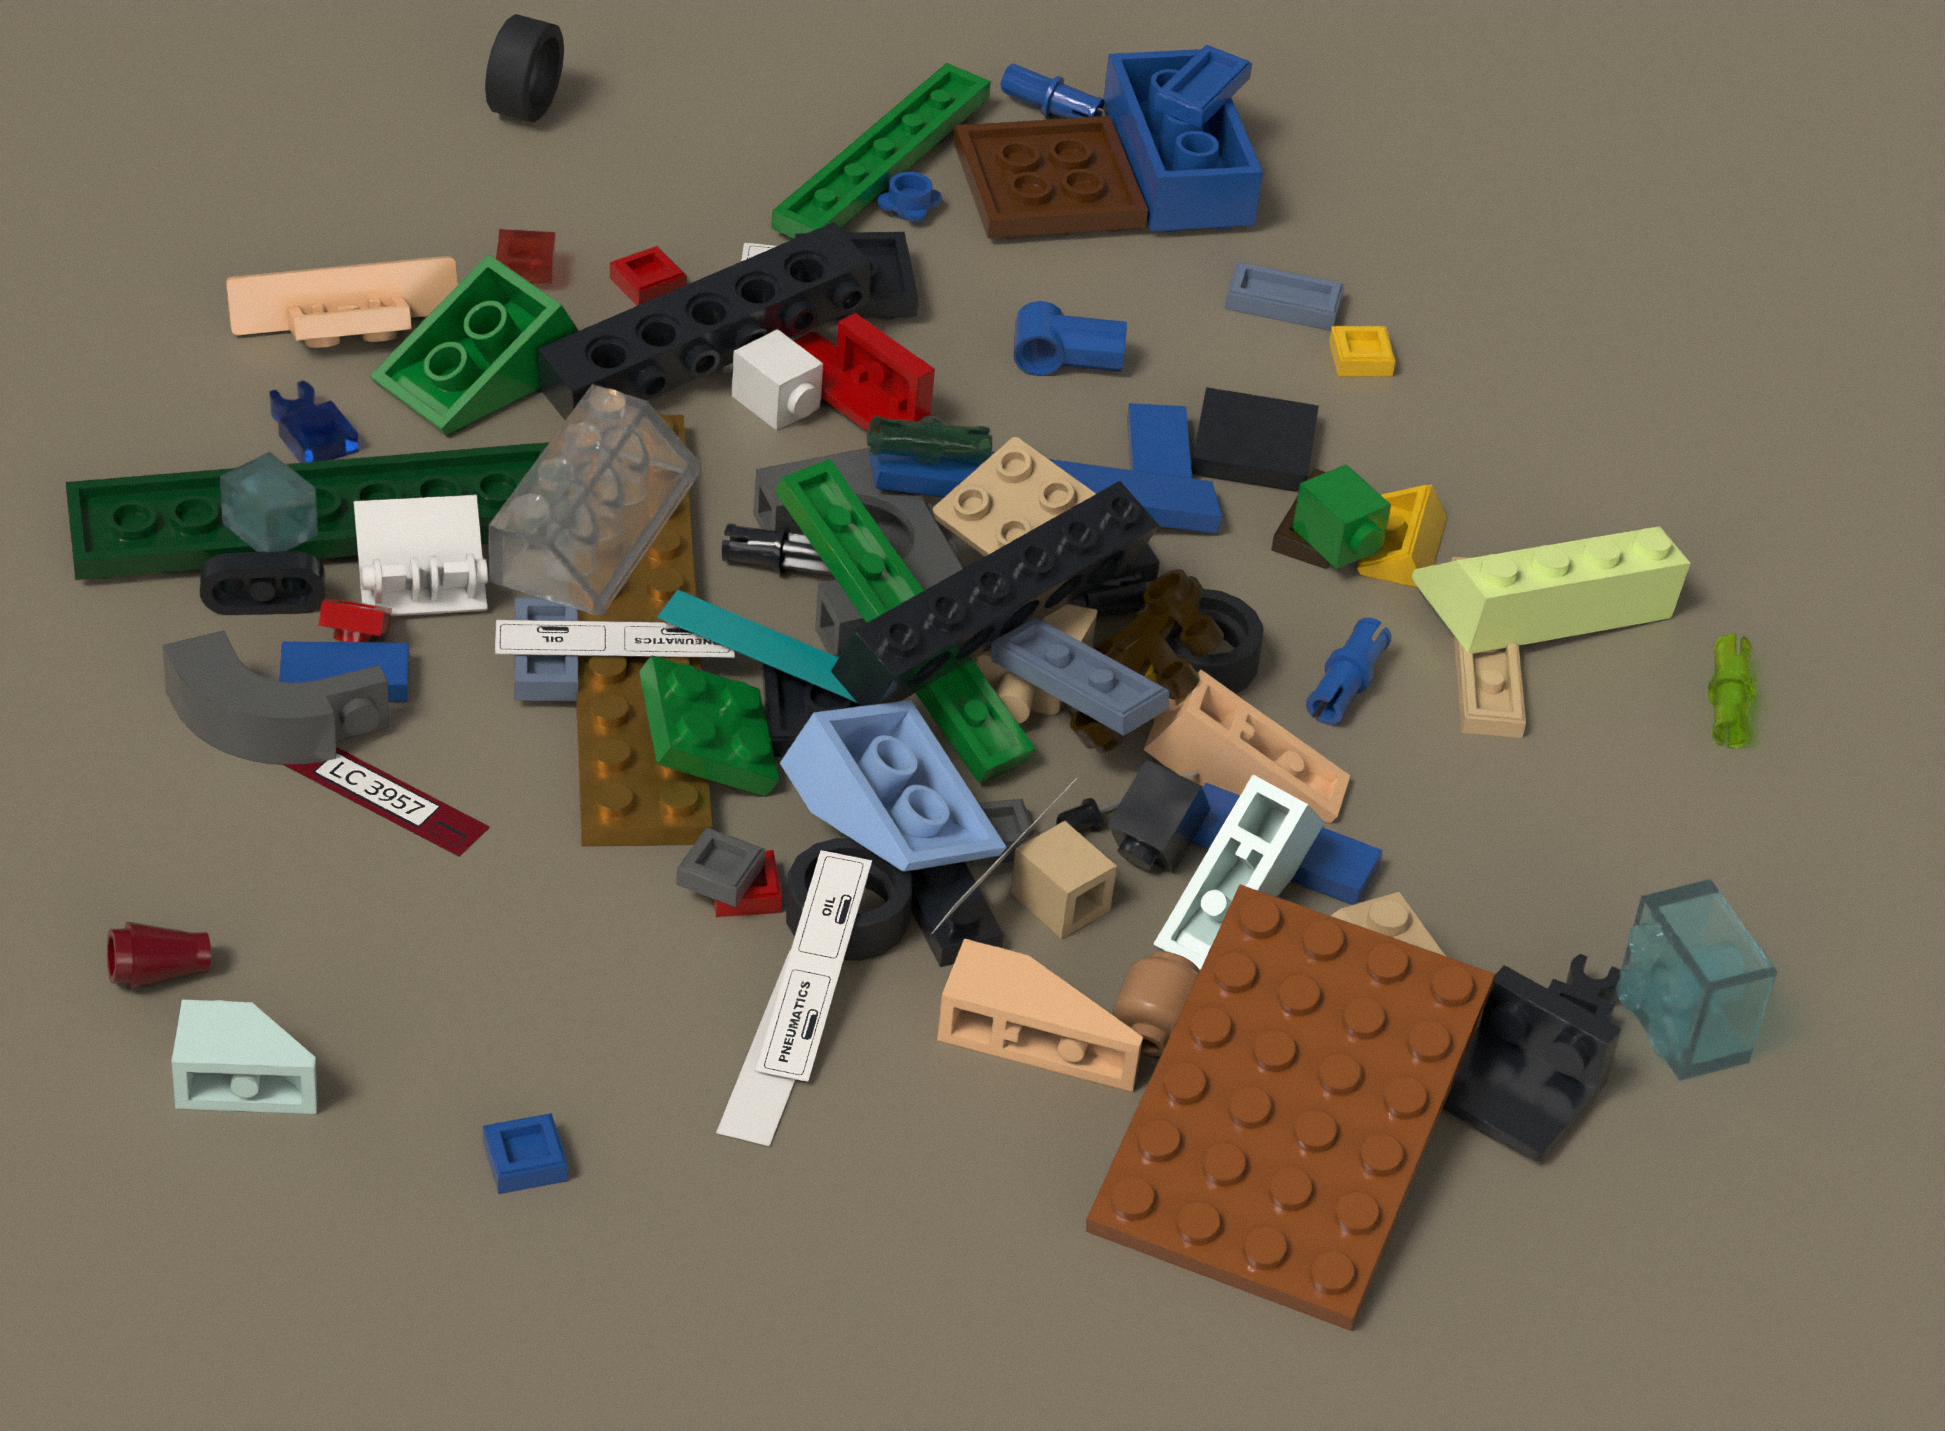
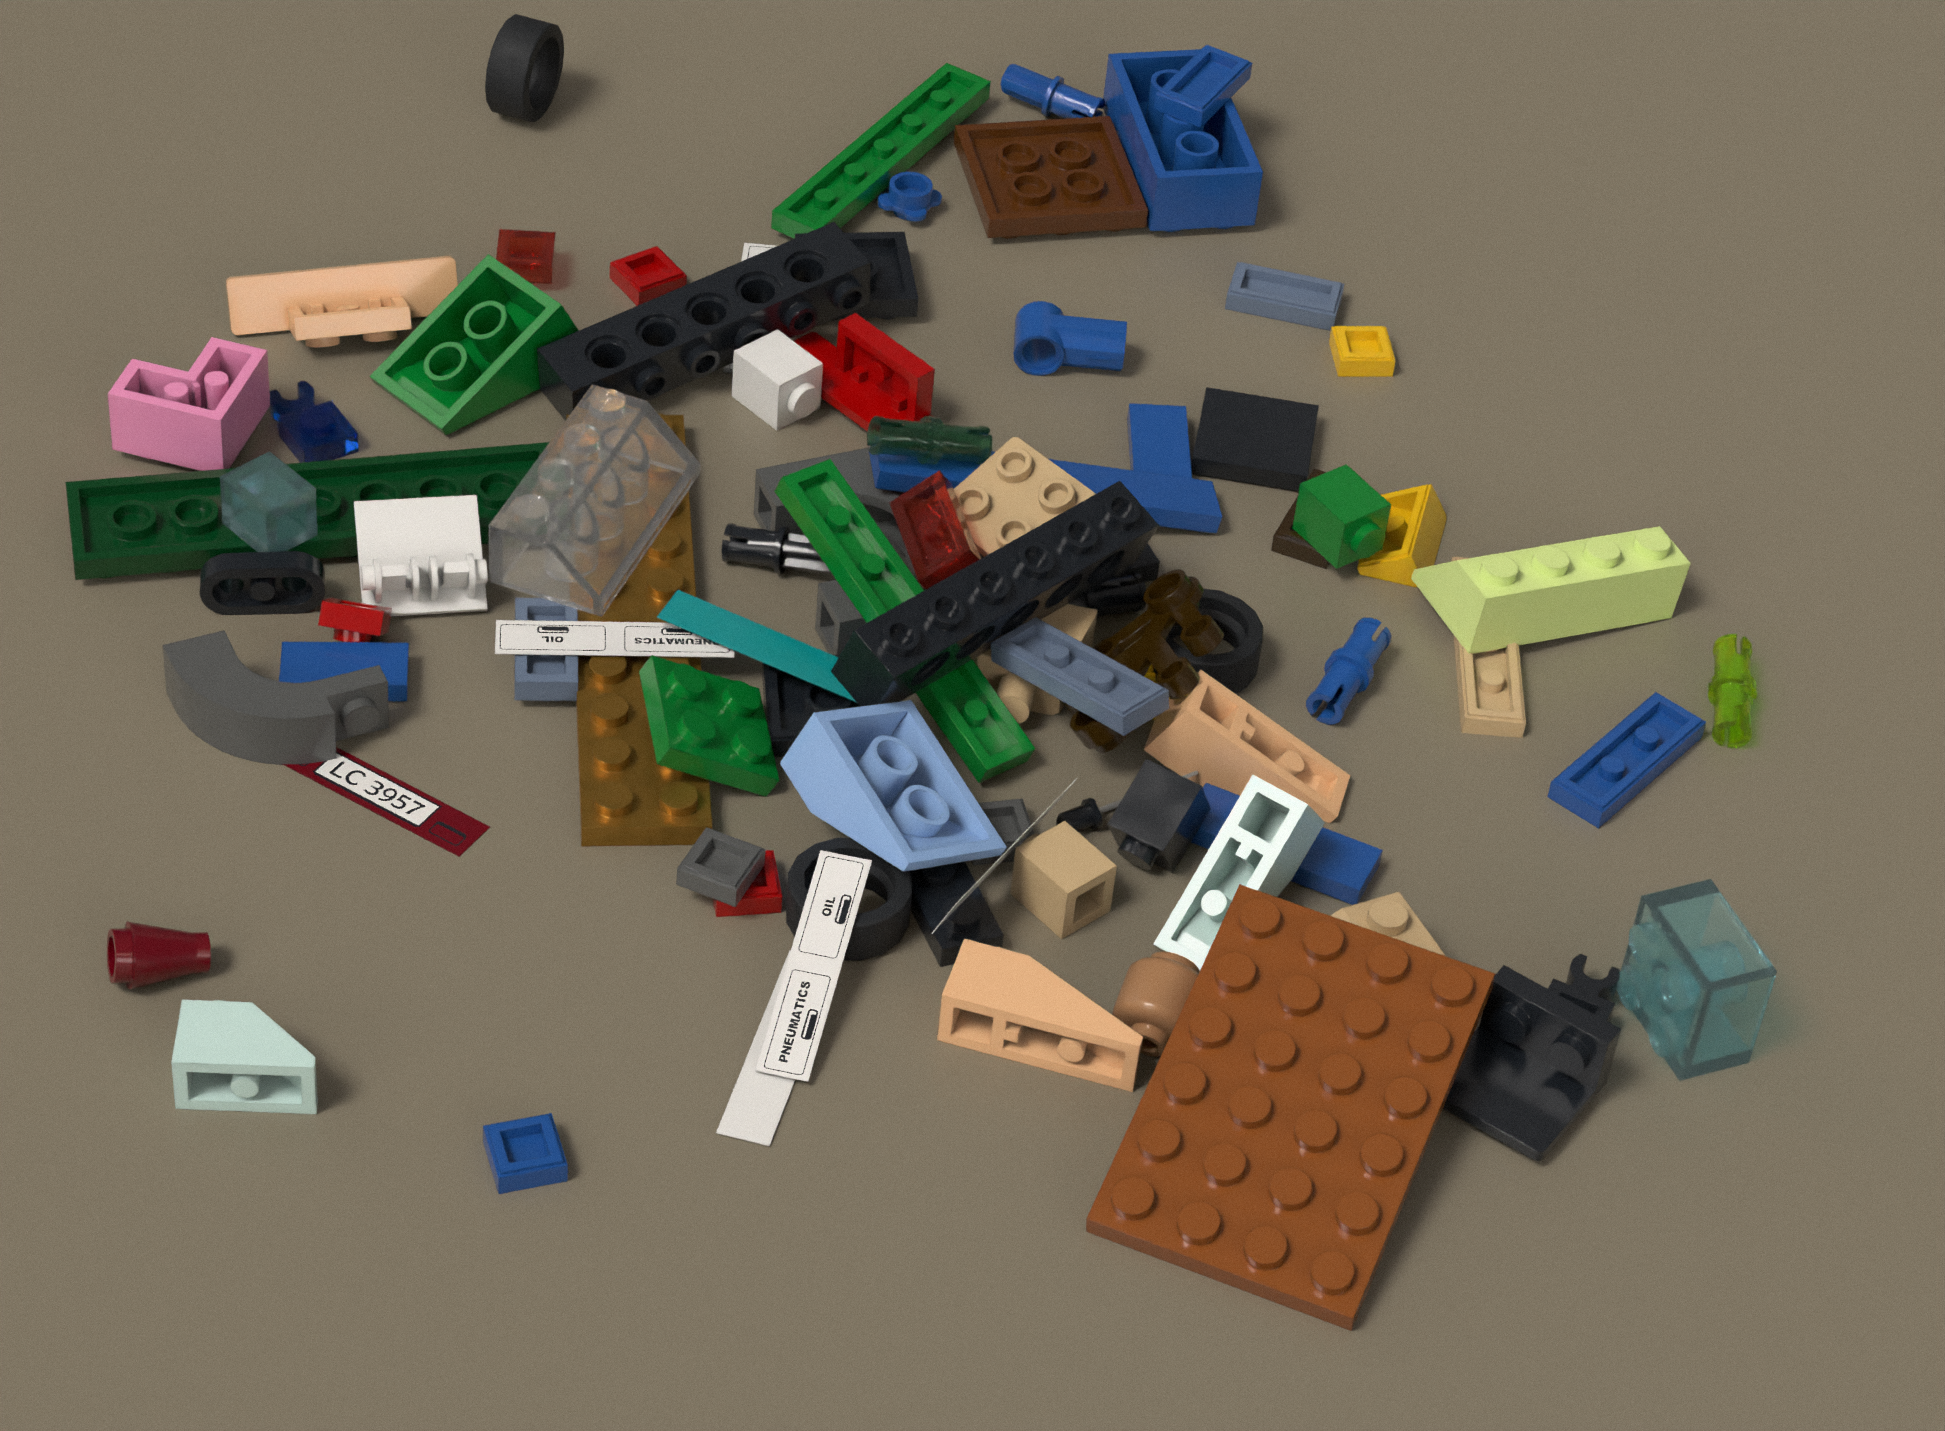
none -> bright pink brick [108,337,270,471]
none -> clear red plate [889,470,981,589]
none -> blue tile [1547,692,1706,829]

